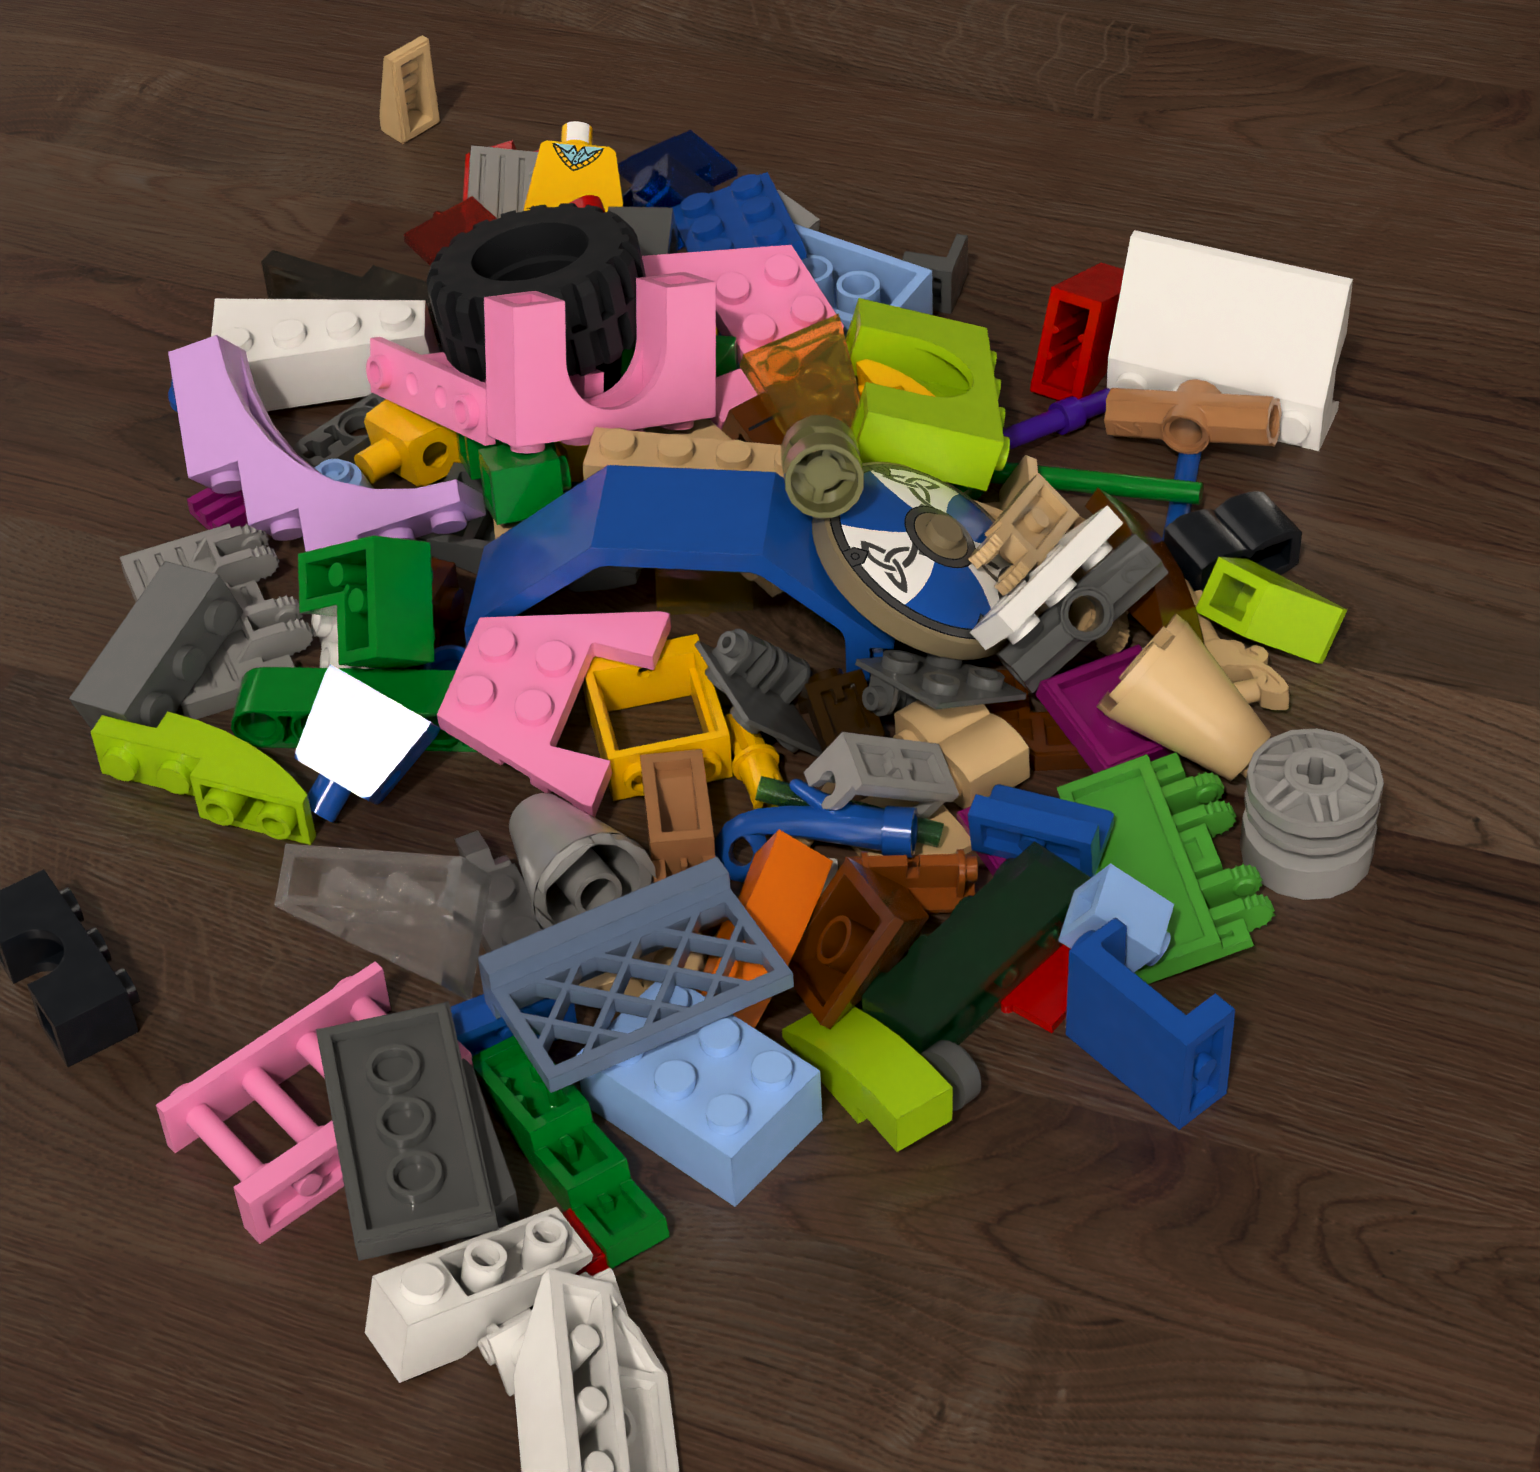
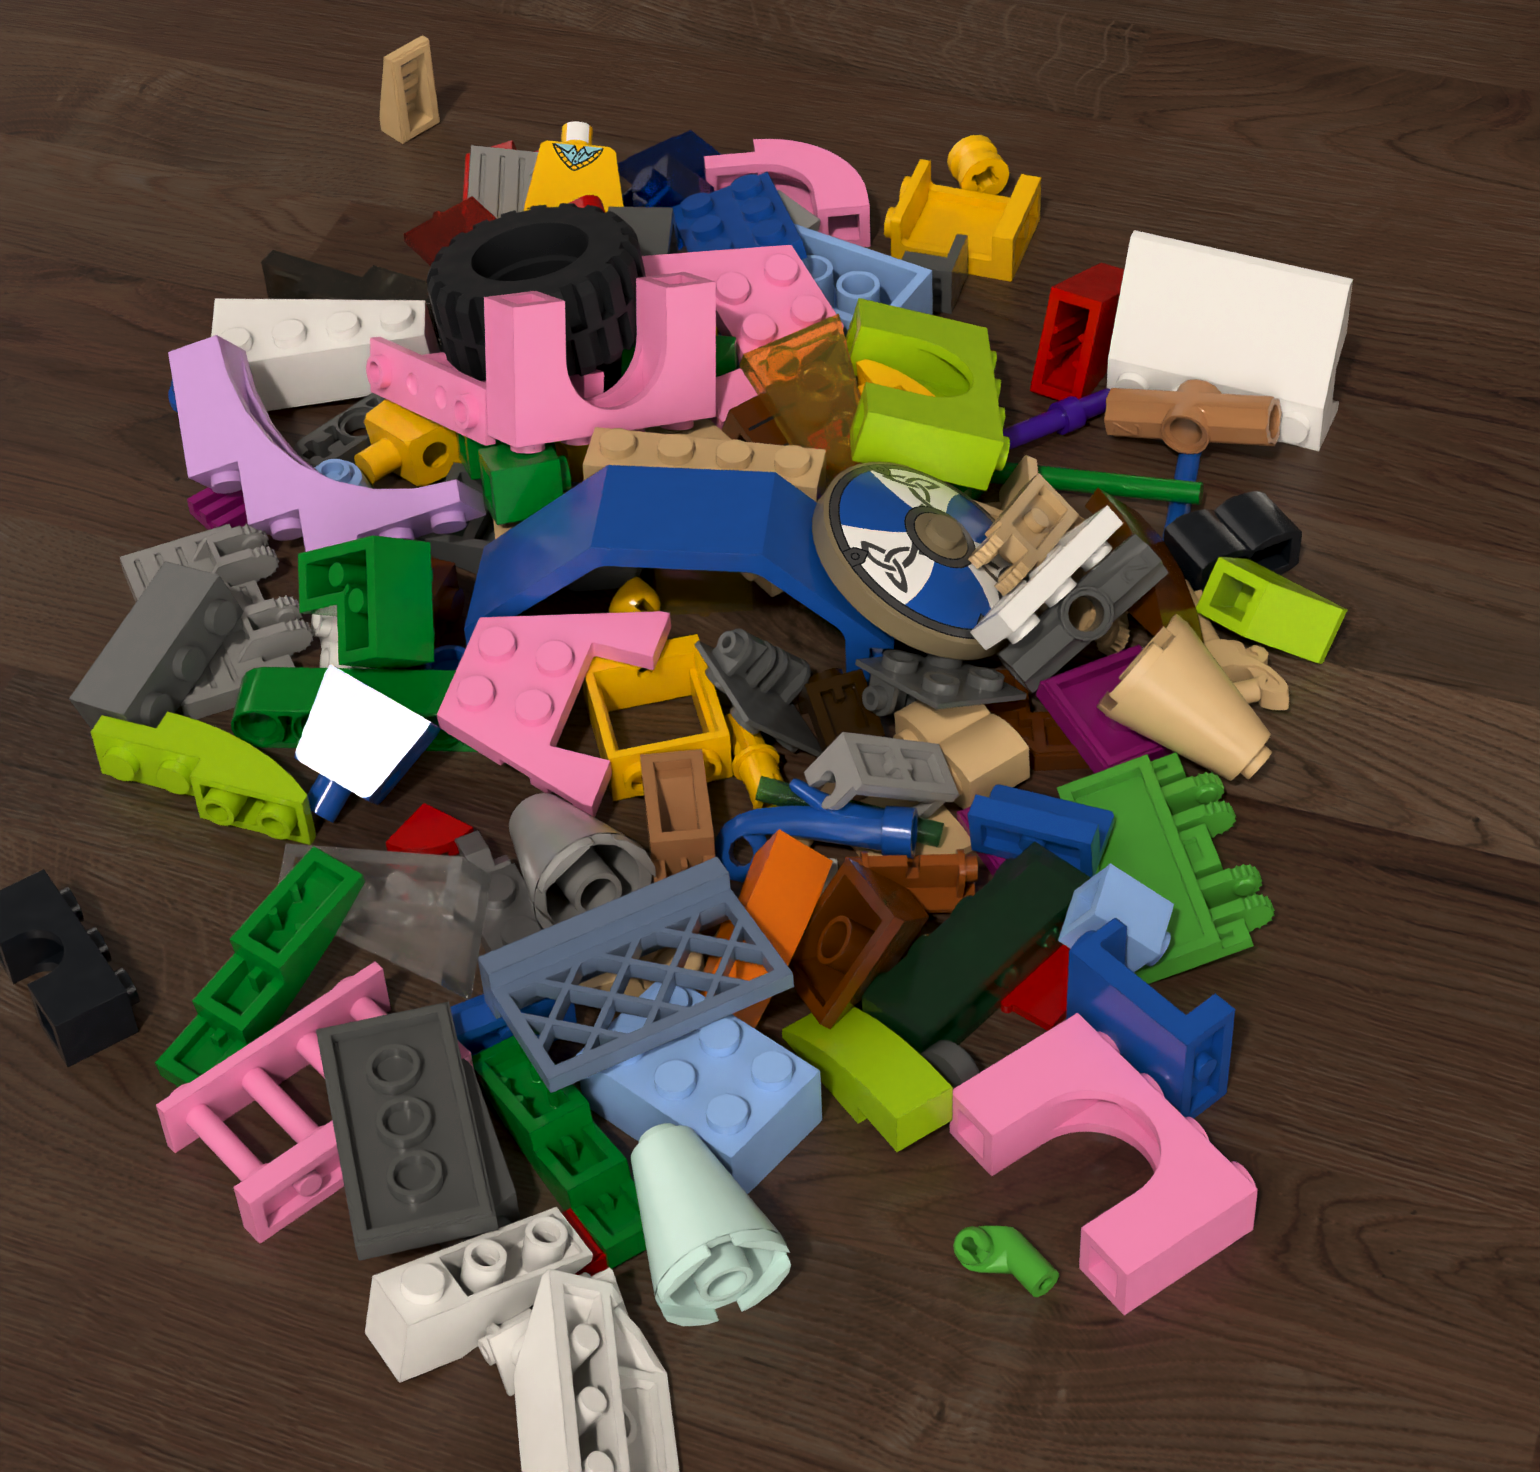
olive wheel [781,415,864,518] -> none
light grey wheel [1240,728,1384,900] -> none
none -> green slope [155,846,365,1087]
none -> red tile [386,803,474,863]
none -> yellow hinge [609,577,661,613]
none -> light aqua cone [631,1123,791,1326]
none -> bright pink arch [704,139,870,247]
none -> yellow panel [884,159,1041,282]
none -> yellow wheel [947,135,1010,195]
none -> bright pink arch [950,1013,1258,1315]
none -> bright green arm [953,1226,1059,1297]

